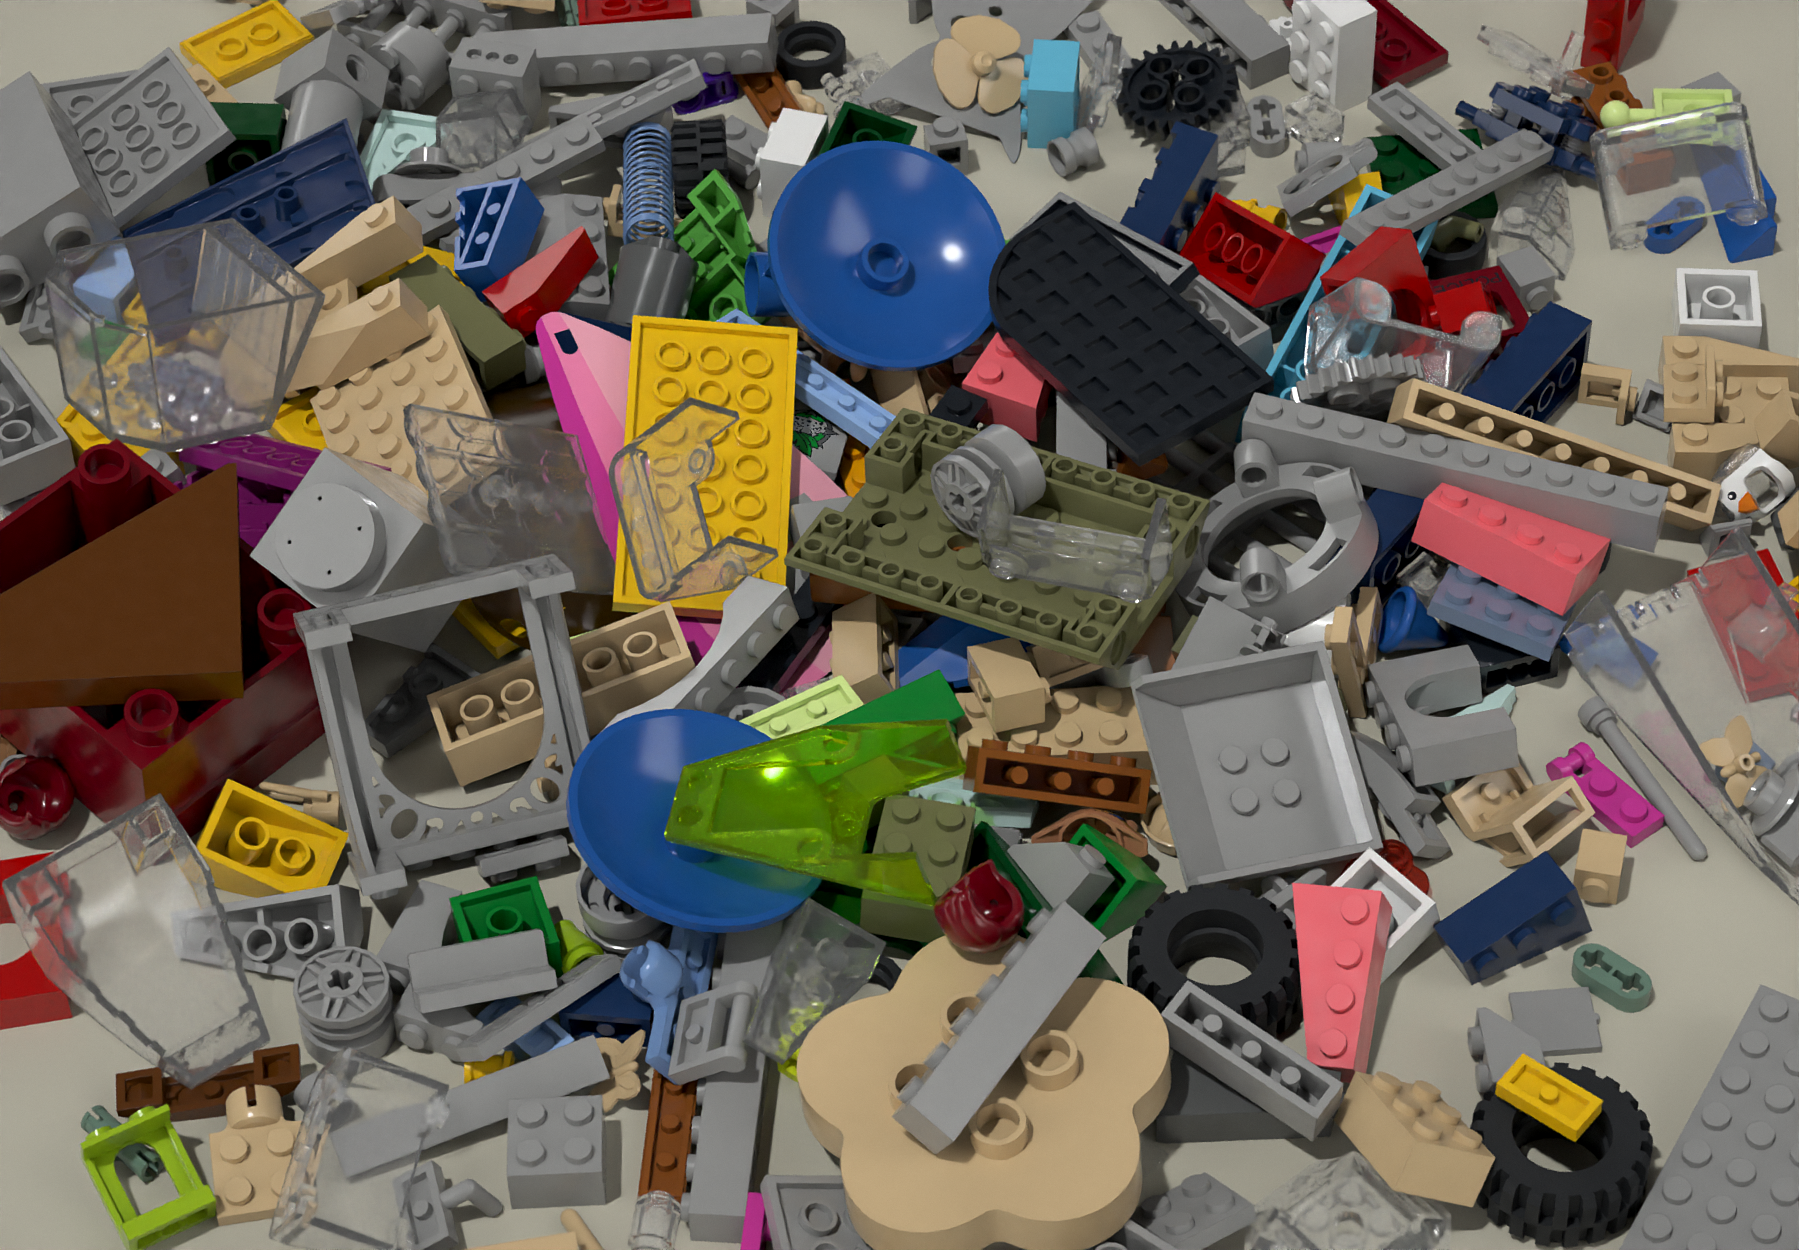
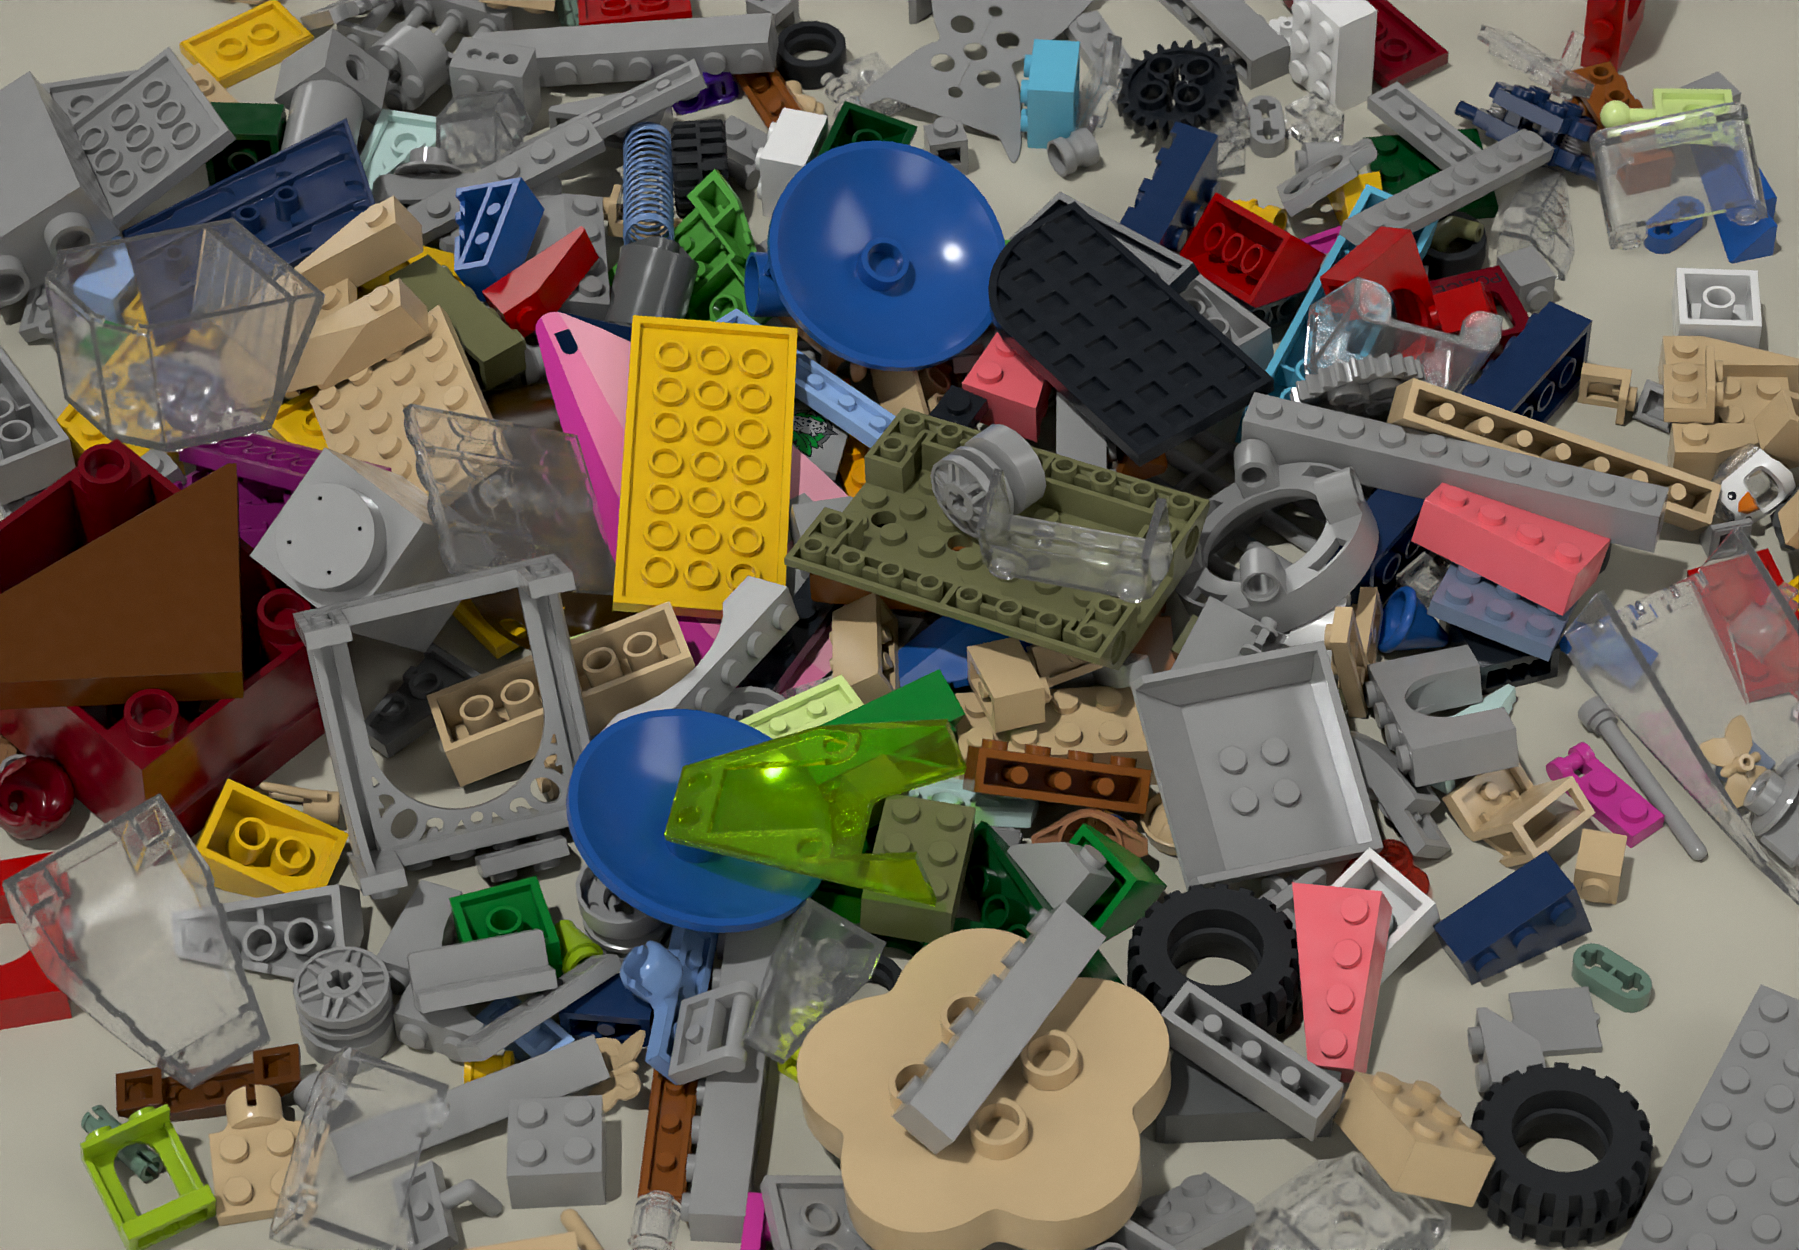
clear windscreen [609,397,779,602] -> none
tan piece [932,15,1028,114] -> none
dark red piece [933,859,1025,953] -> none
yellow plate [1495,1053,1603,1142] -> none

